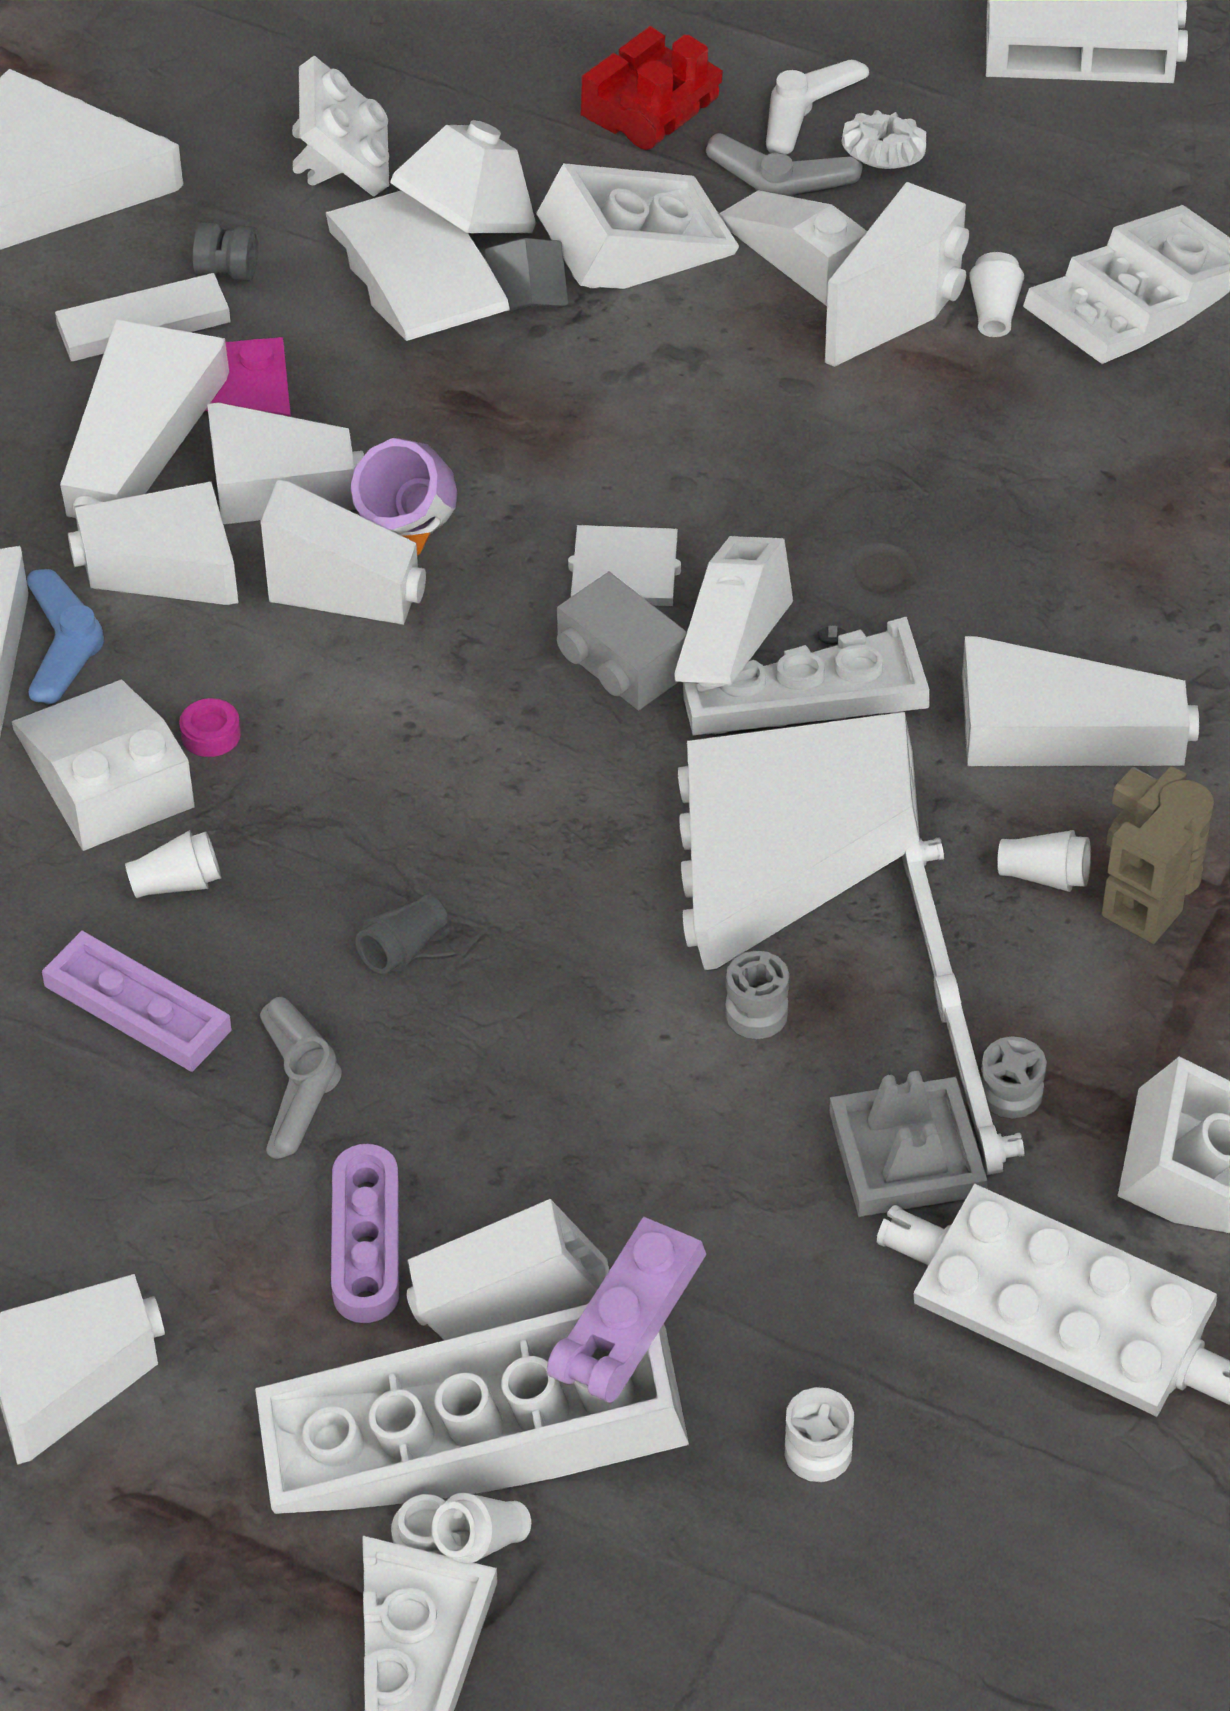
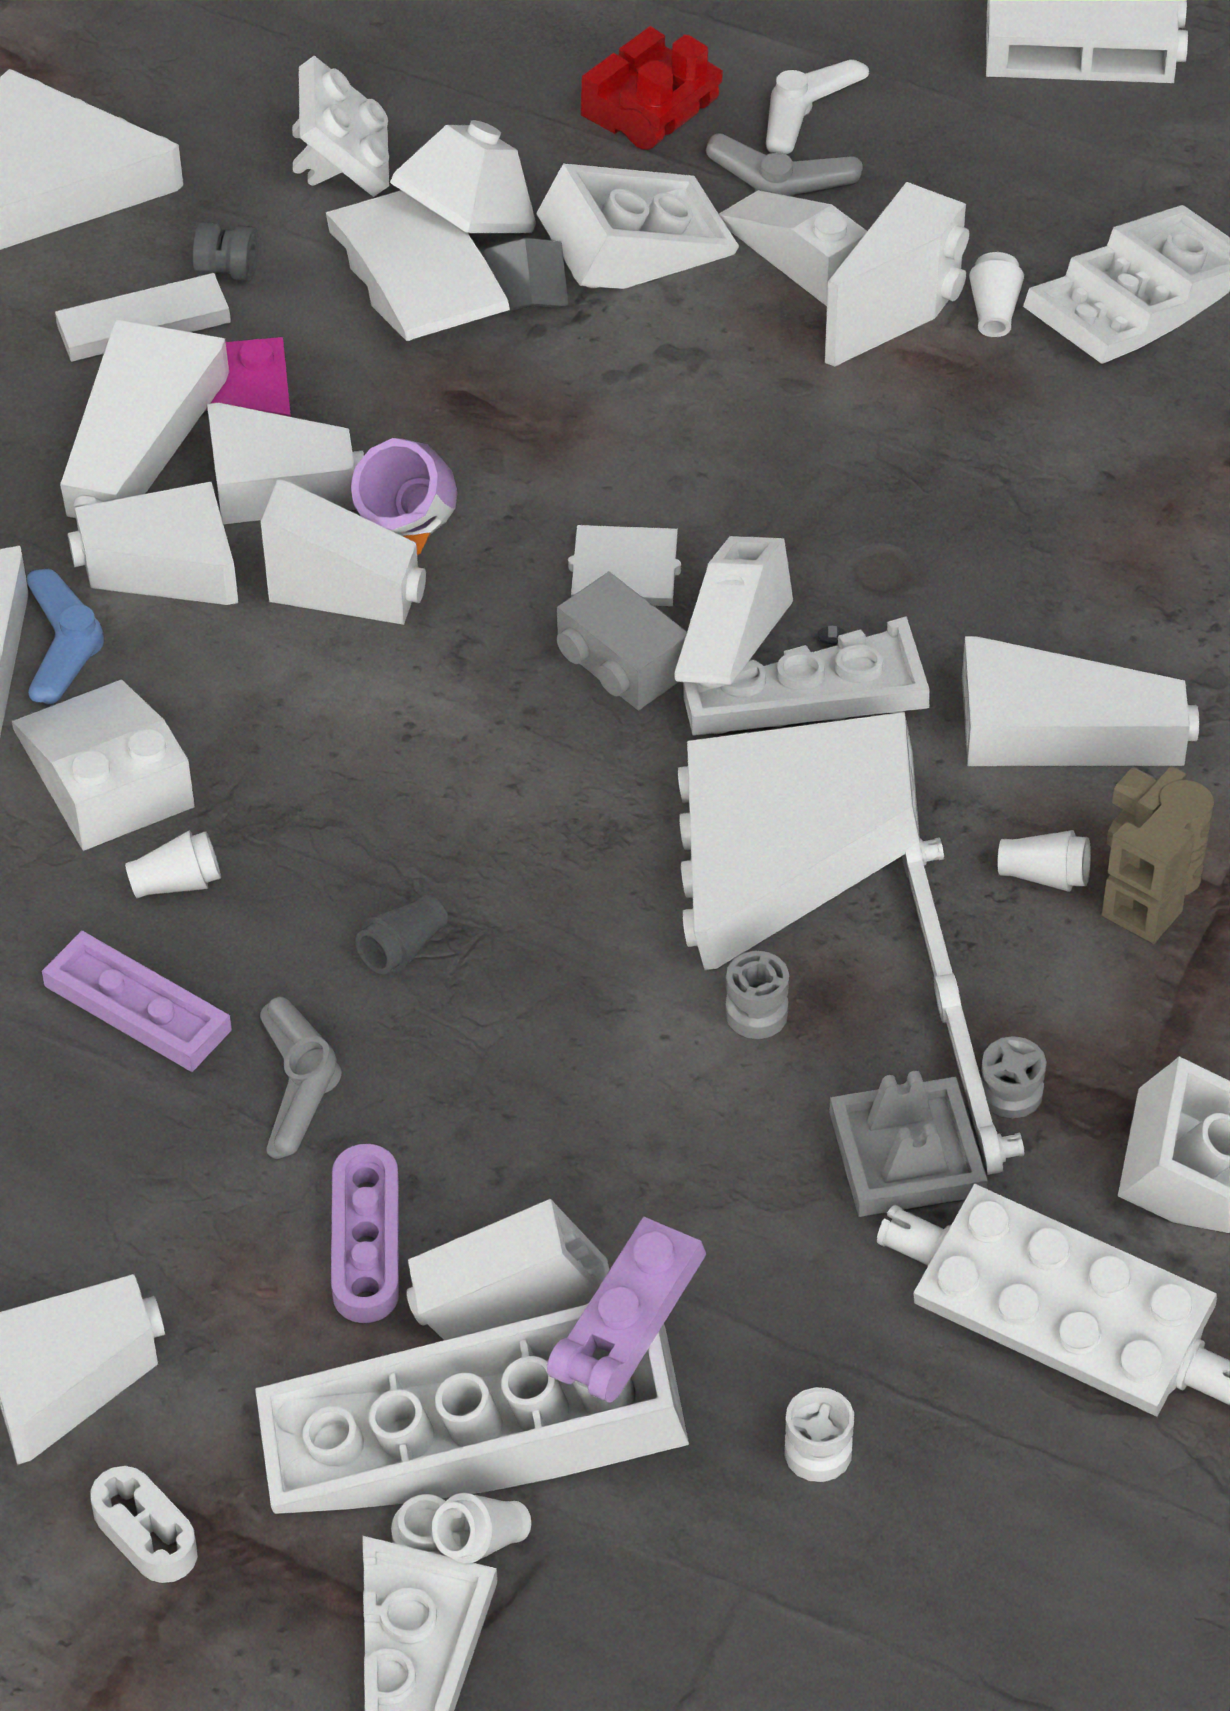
dark pink tile [179,698,241,757] -> none
white gear [842,110,926,169] -> none
none -> white beam [90,1466,198,1583]

